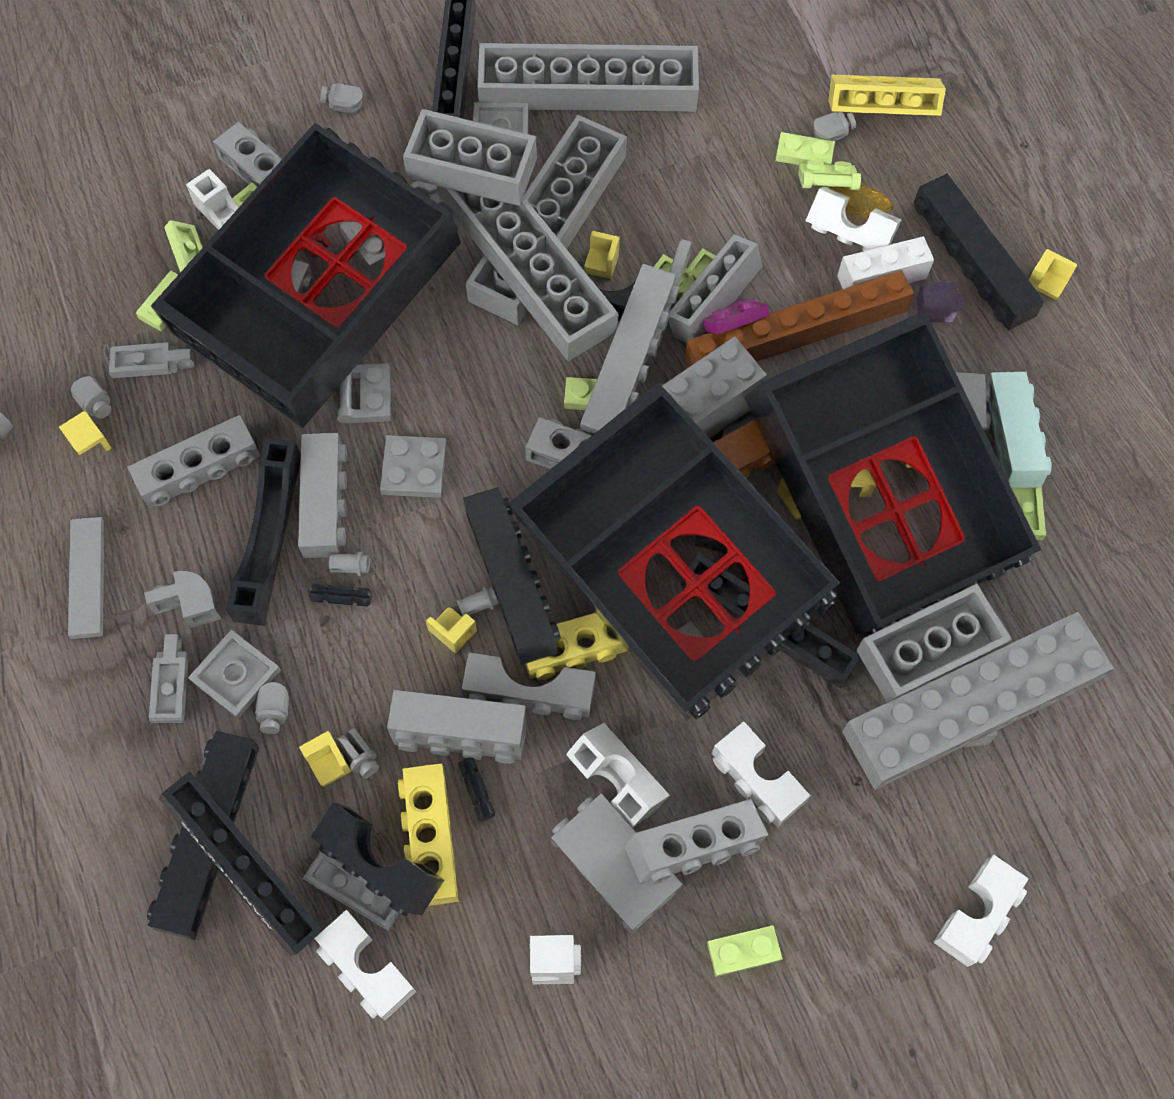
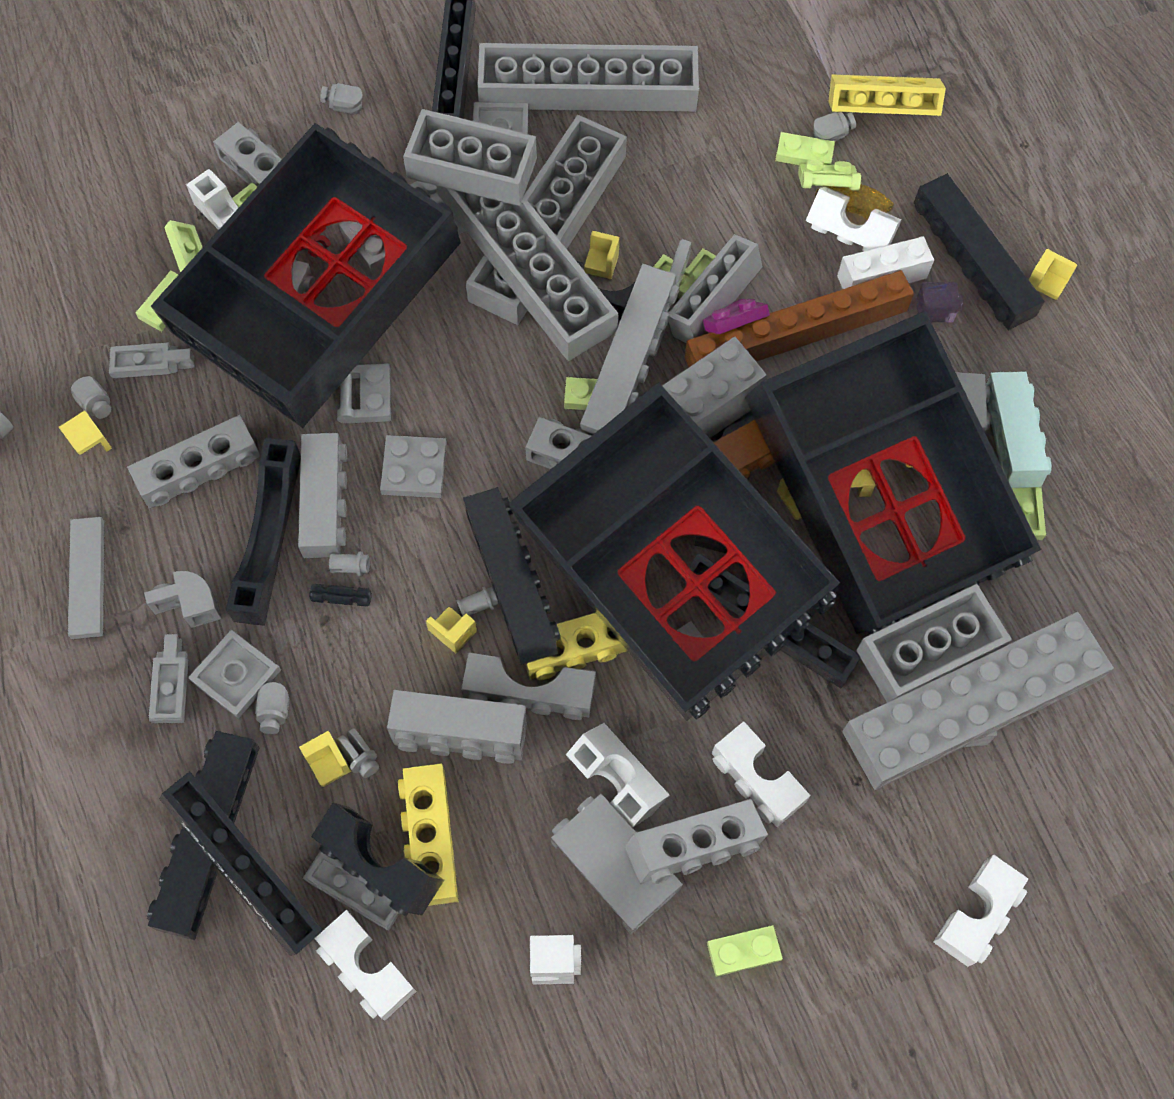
black axle [458,757,495,821] -> none

